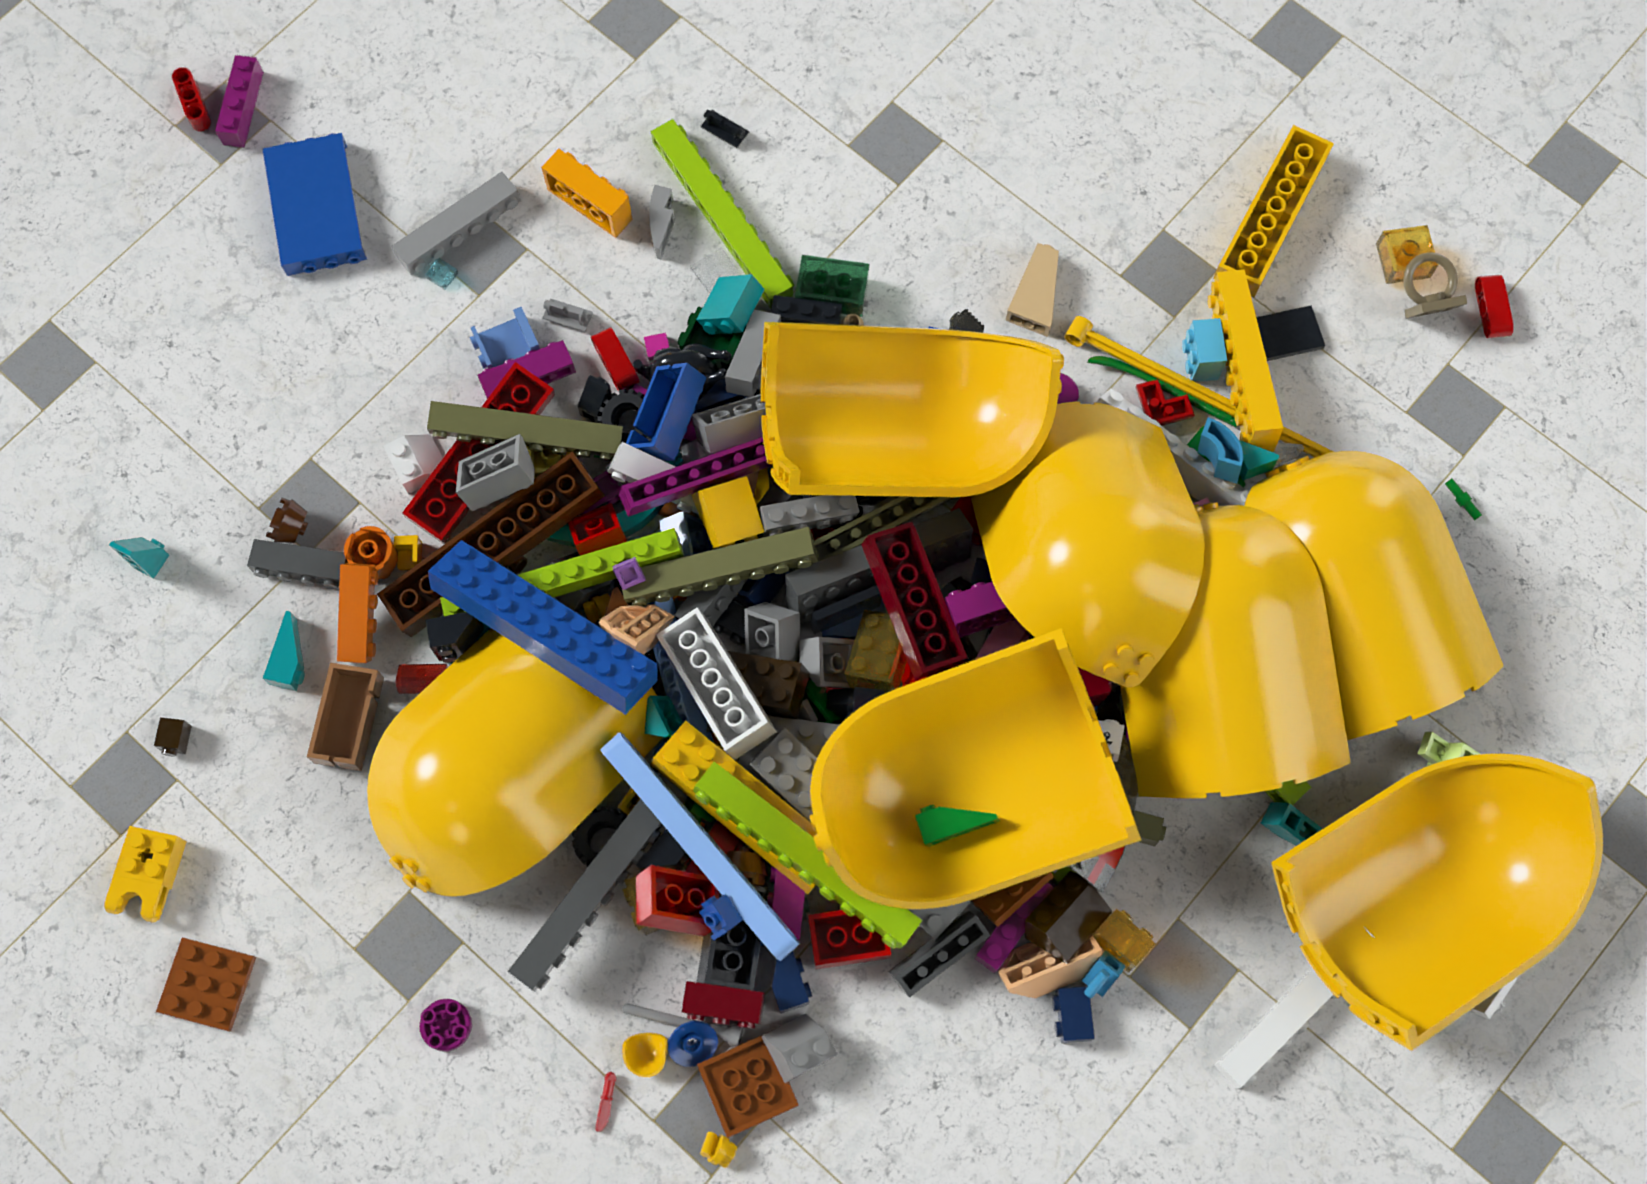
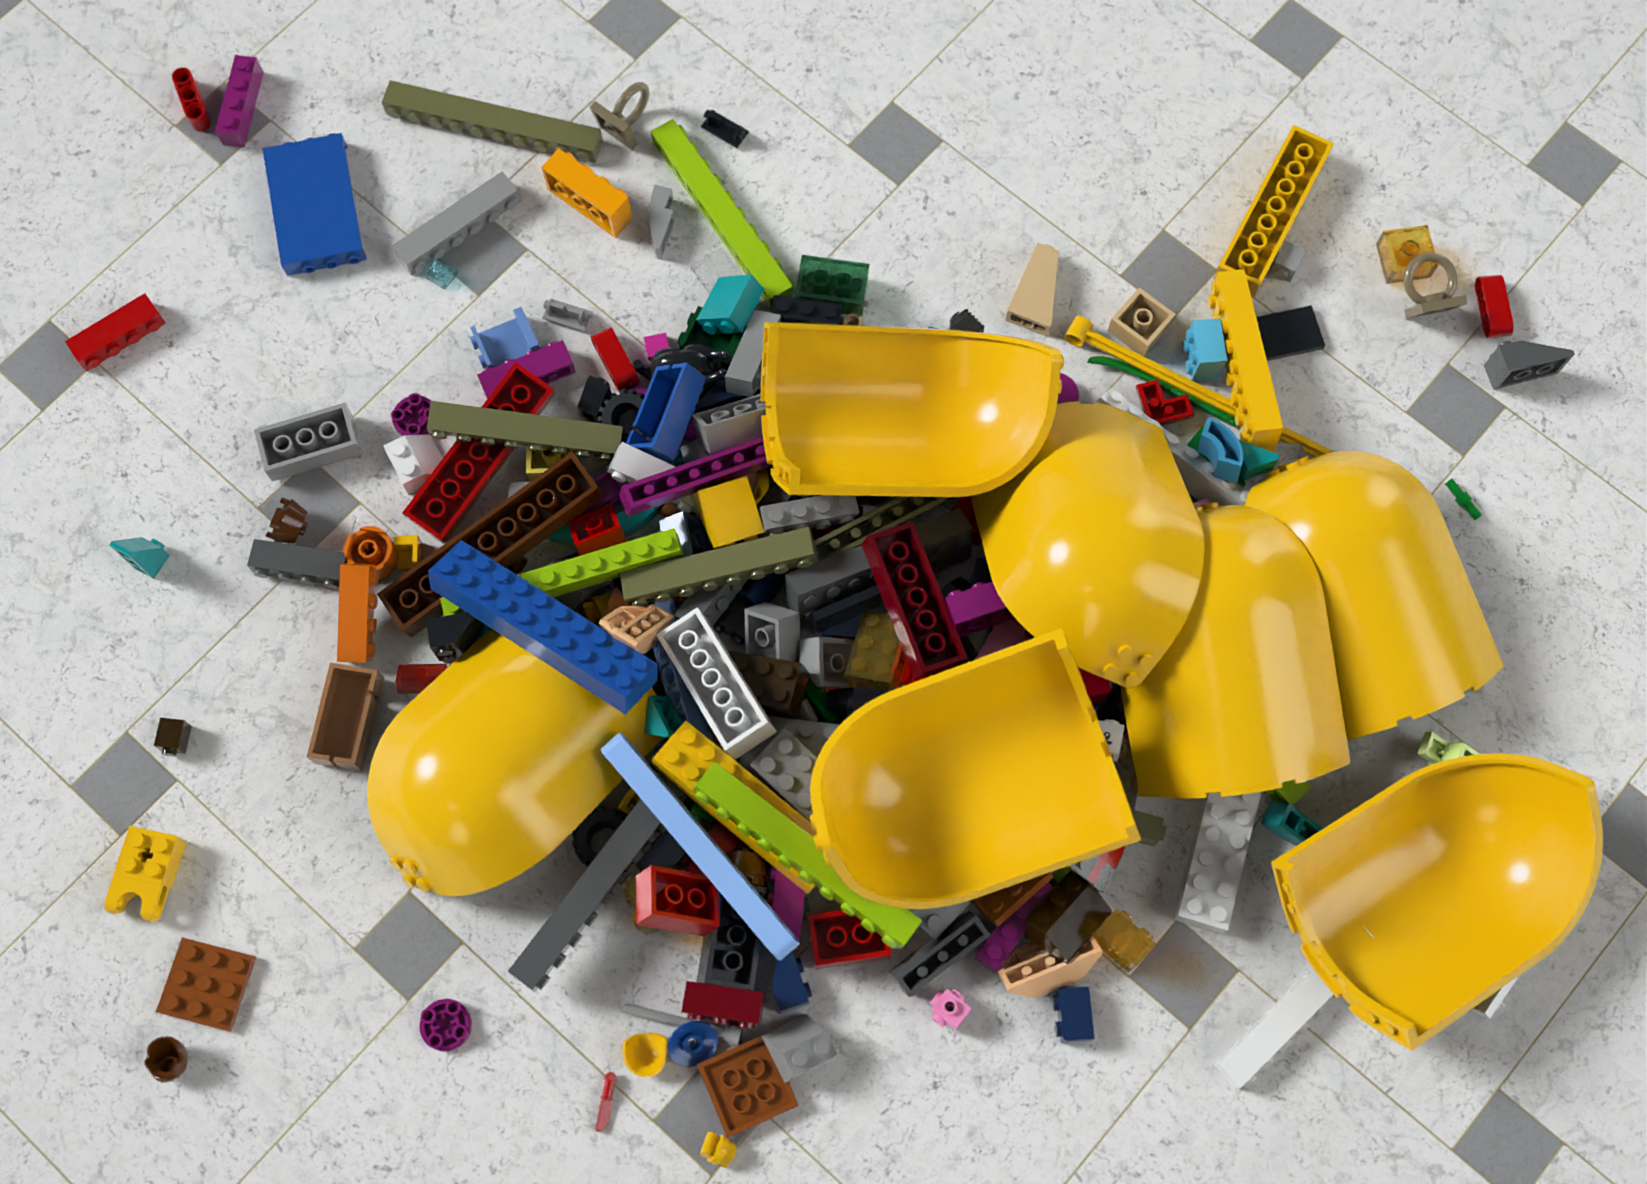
teal slope [263,611,305,691] -> none
light grey slope [456,434,535,511] -> none
medium lavender tile [613,557,646,590] -> none
blue brick [699,894,744,941] -> none
green slope [915,805,1001,847] -> none
dark azure brick [1082,950,1126,998] -> none
none -> red brick [64,293,166,371]
none -> reddish brown hair [144,1036,188,1083]
none -> light grey brick [254,403,363,482]
none -> olive brick [381,80,603,163]
none -> magenta tile [391,393,432,436]
none -> dark tan tile [590,82,649,151]
none -> bright pink brick [930,989,972,1031]
none -> tan brick [1108,287,1176,357]
none -> white brick [1173,792,1261,935]
none -> light grey brick [1270,241,1306,282]
none -> dark grey slope [1484,340,1575,390]

